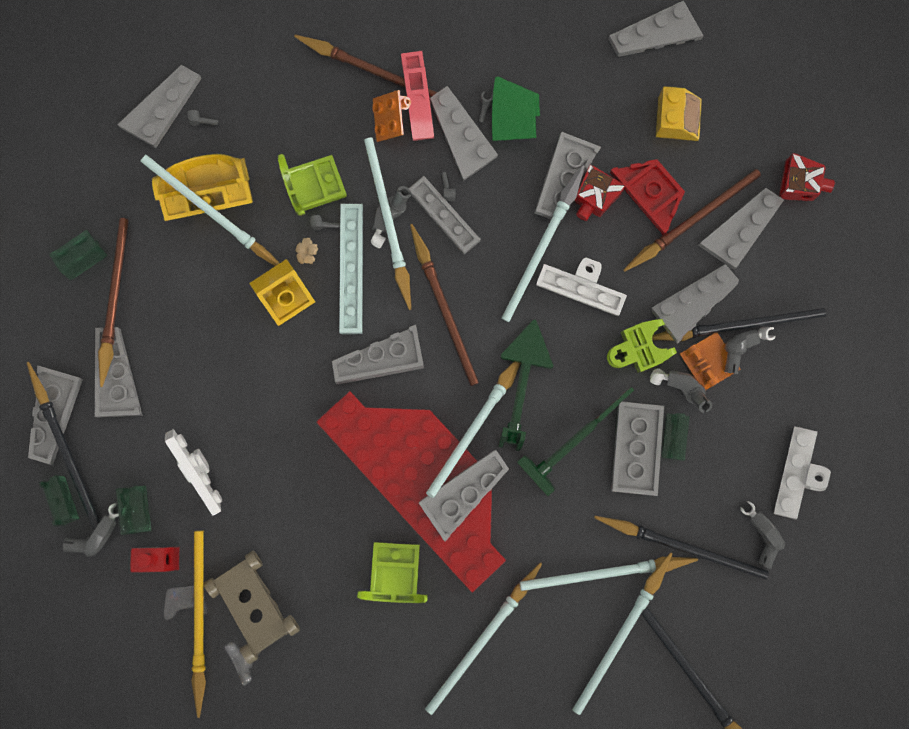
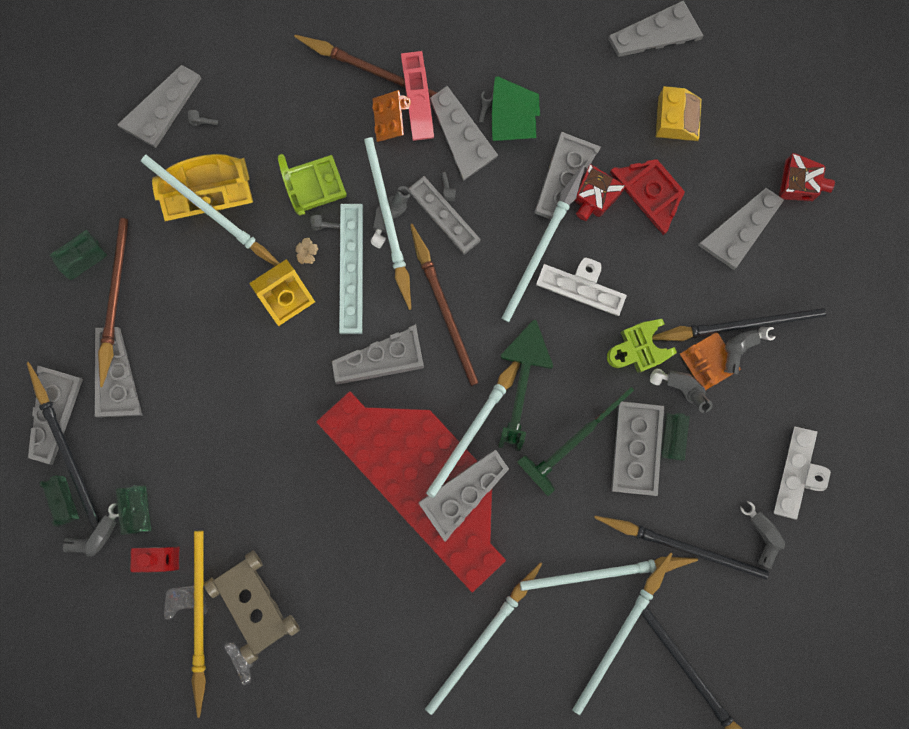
white plate [165,429,222,515] -> none
lime piece [357,542,427,603] -> none
copper piece [623,169,761,272] -> none
light grey wing [652,264,739,344] -> none

